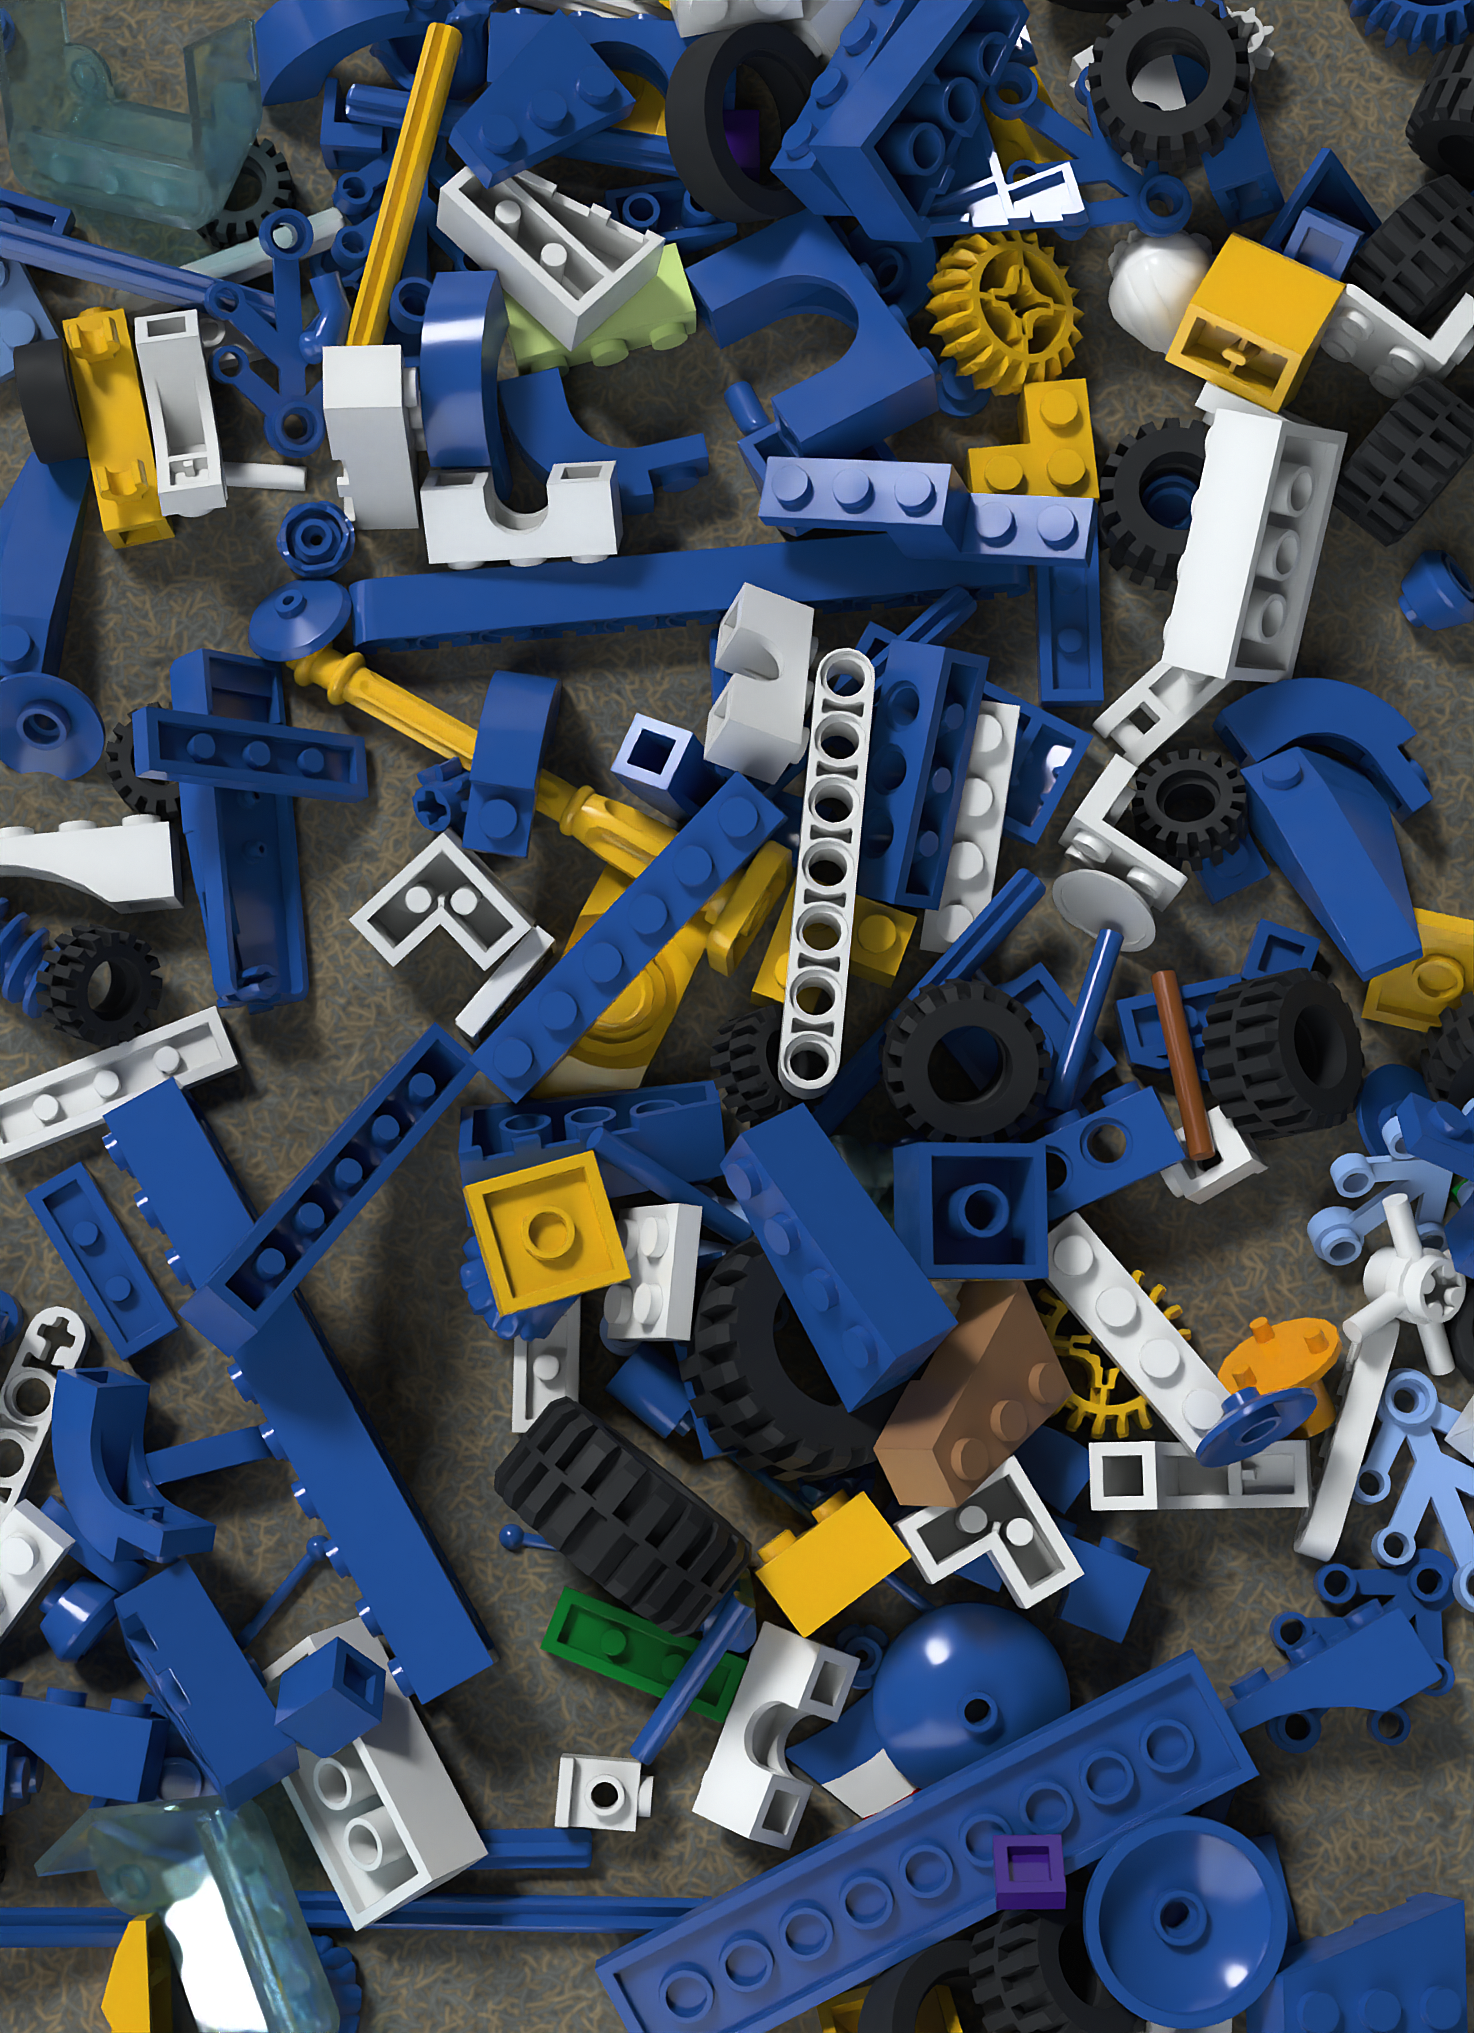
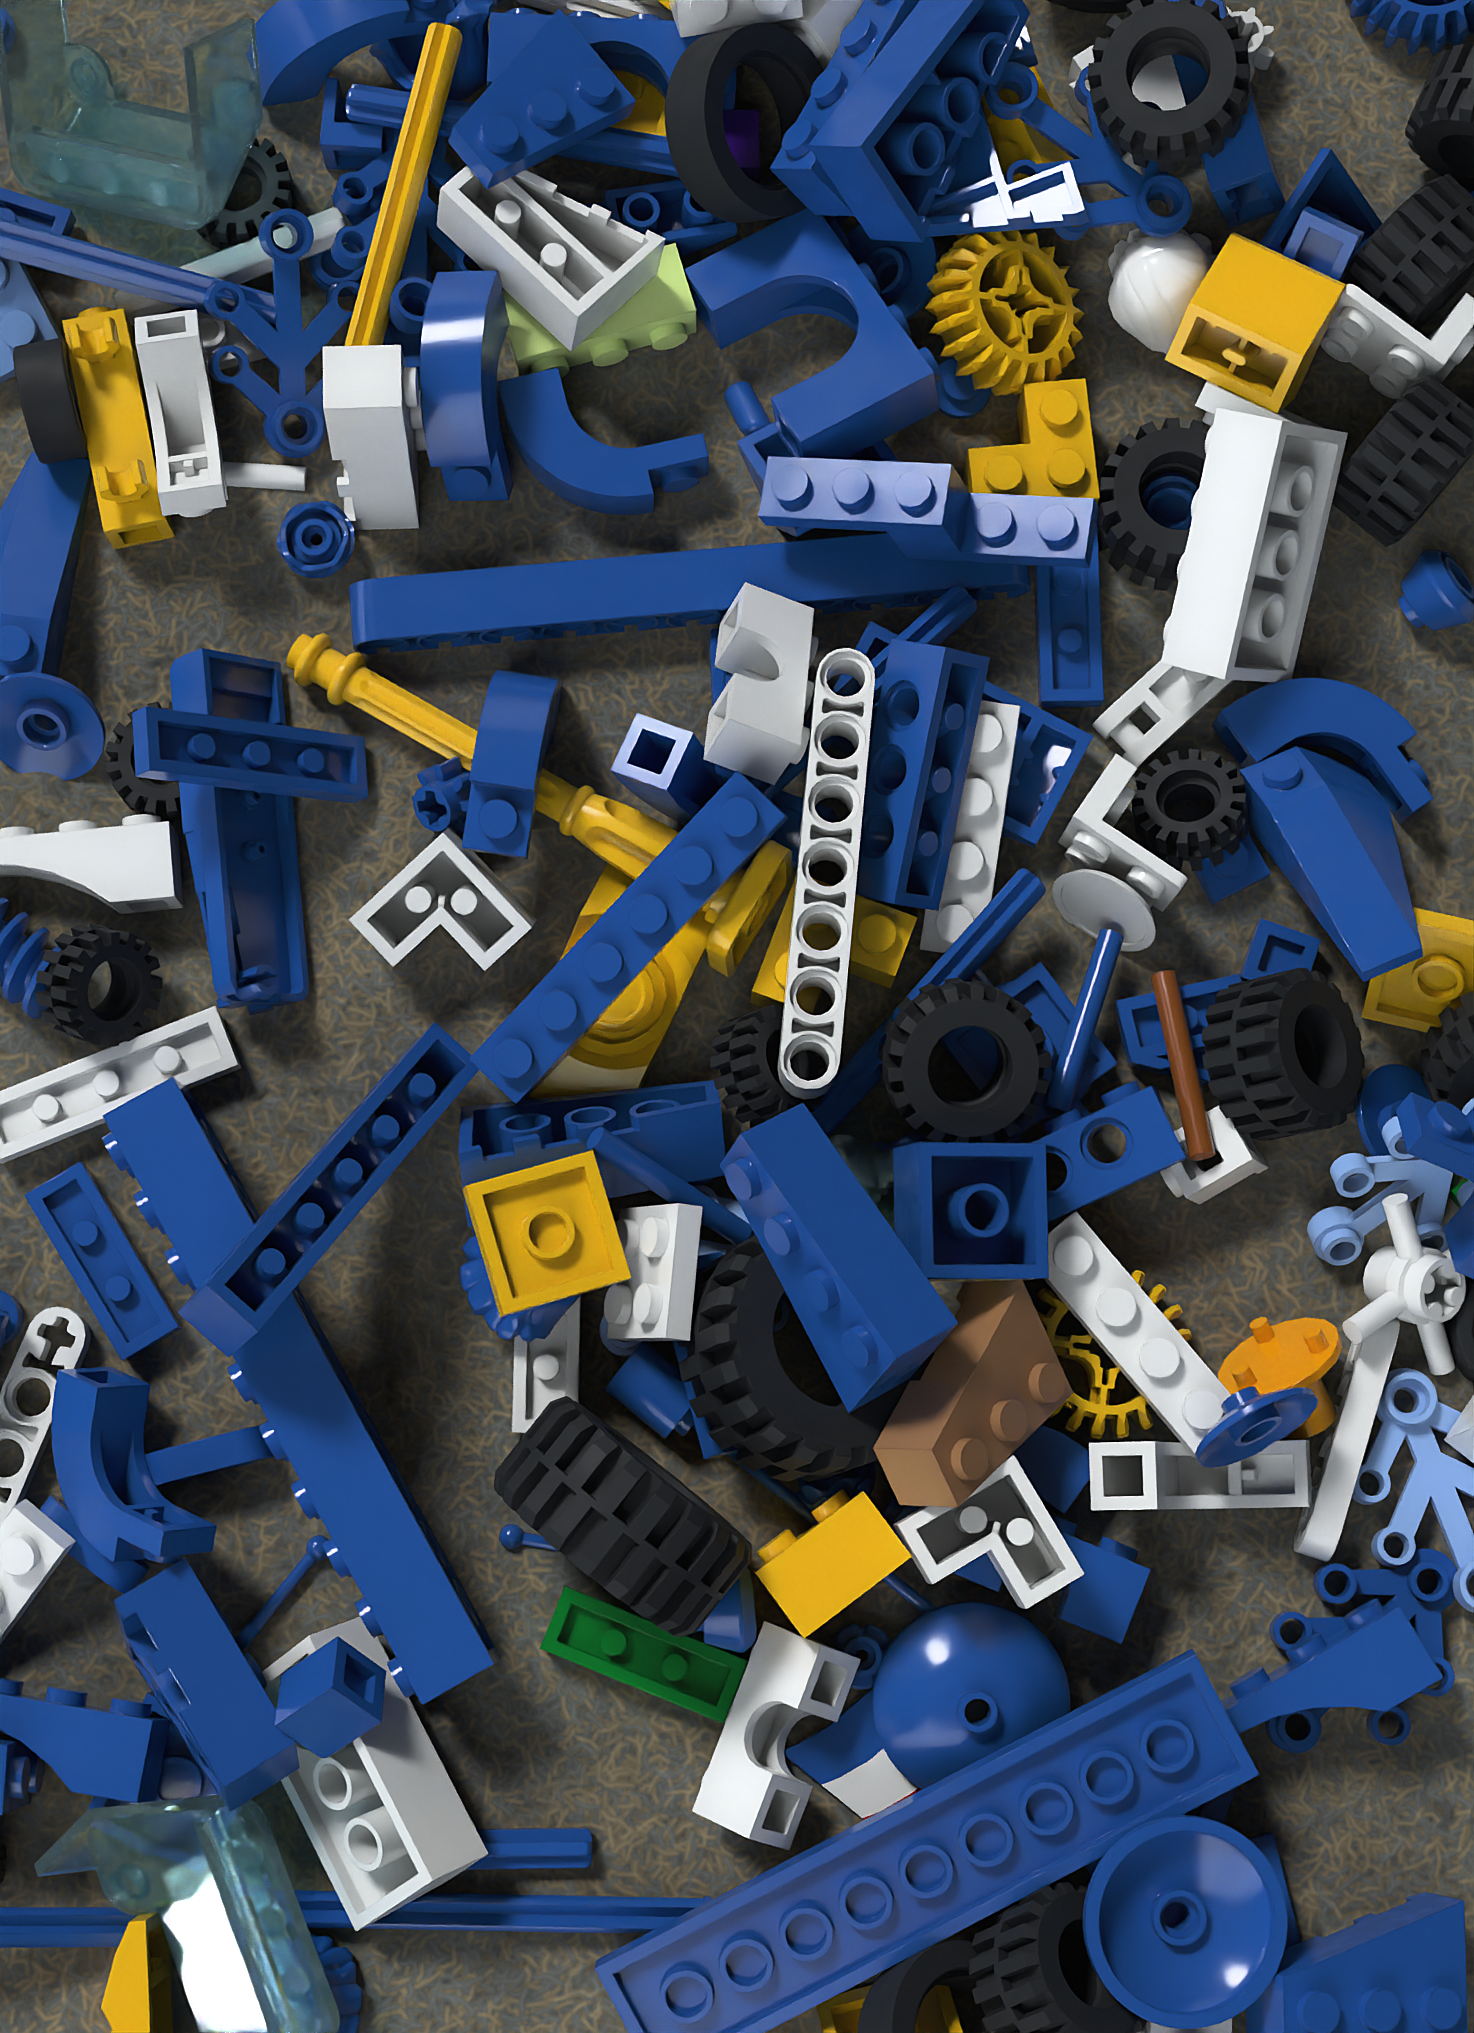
blue cone [38,1576,123,1663] -> none
blue piece [248,577,352,662] -> none
blue arm [299,270,353,365] -> none
white arch [420,461,623,570] -> none
white tile [455,925,557,1047] -> none
white brick [555,1753,653,1832] -> none
blue bar [629,1591,756,1765] -> none
dark purple plate [992,1834,1066,1910] -> none

